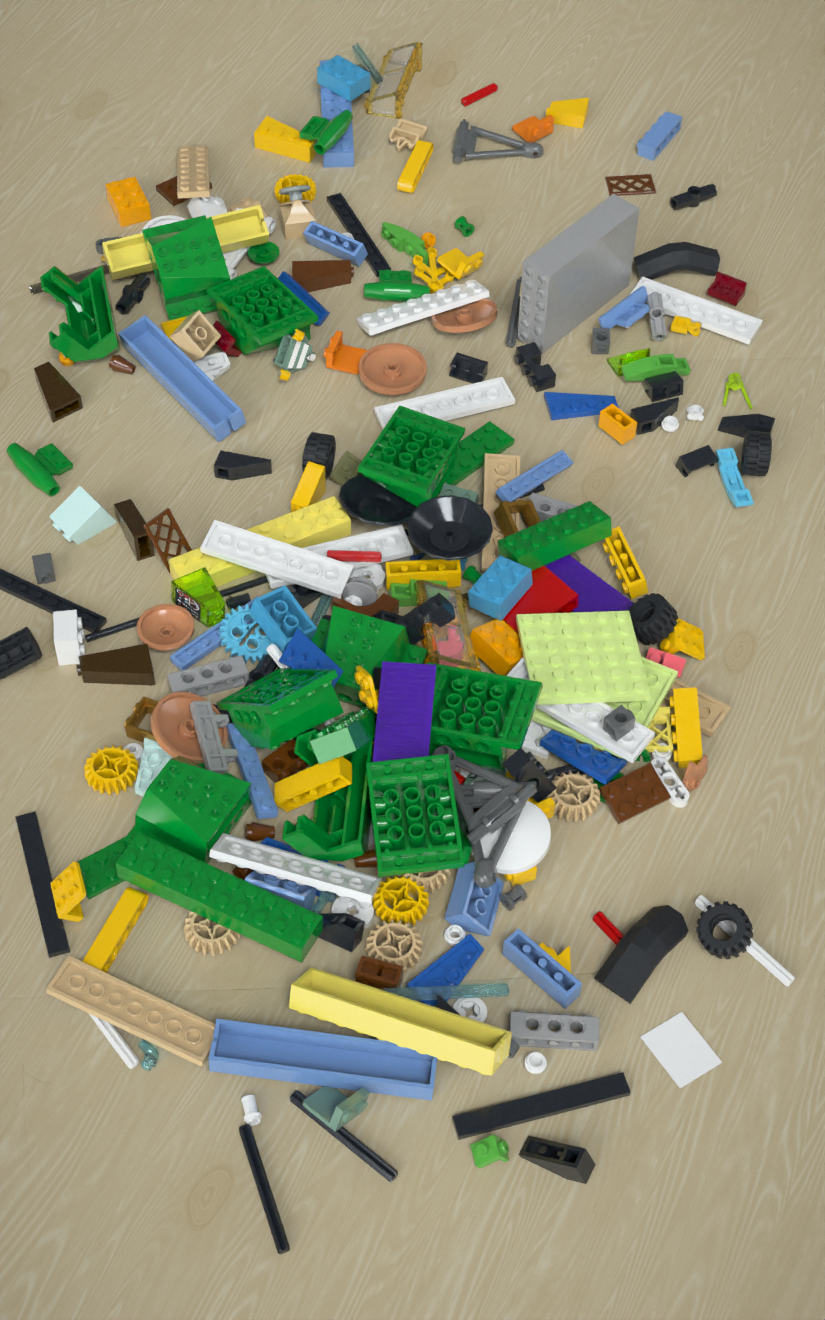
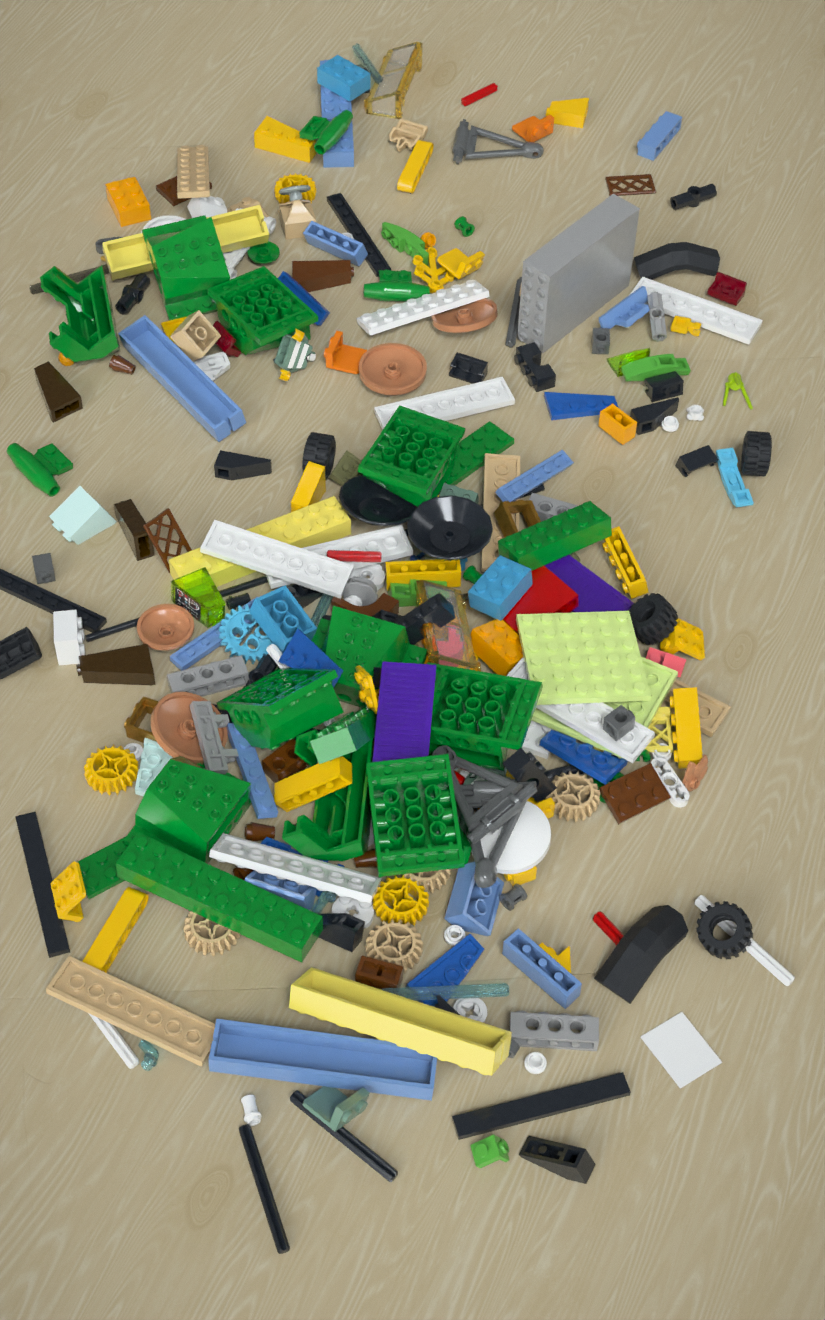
black slope [718,414,775,438] -> none

